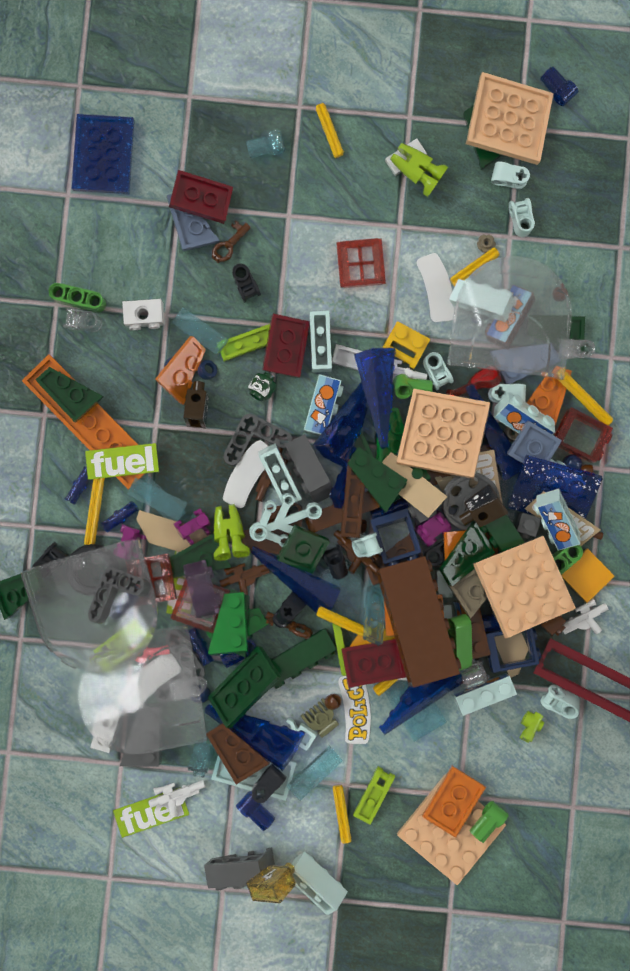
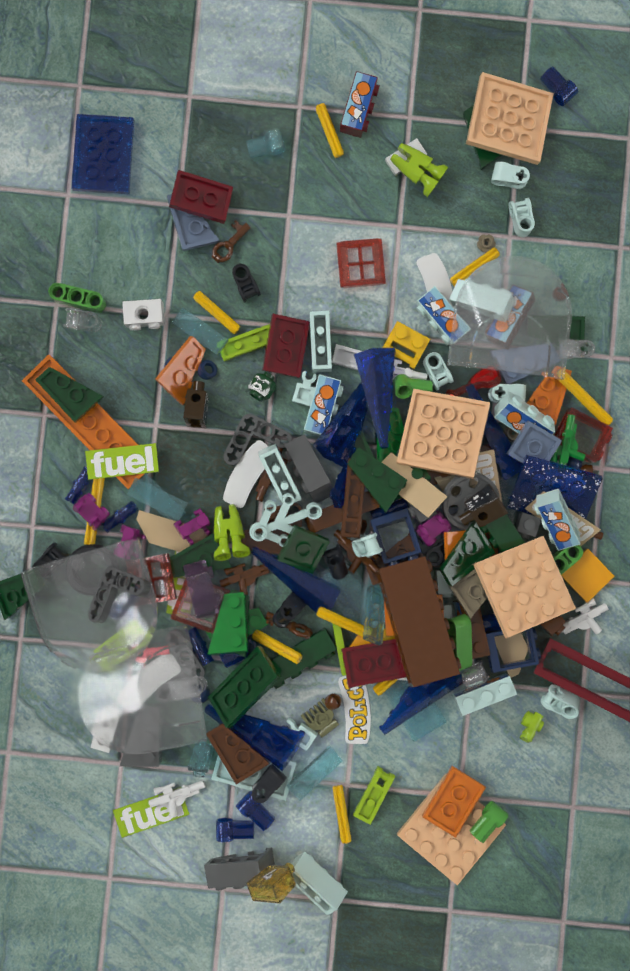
none -> magenta piece [73,493,110,531]
none -> yellow axle [193,291,240,334]
none -> clear blue piece [216,818,254,842]
none -> yellow axle [252,630,302,664]
none -> light aqua plate [292,371,316,407]
none -> brick [340,71,380,138]
none -> brick [416,286,472,347]
none -> green piece [550,414,586,473]

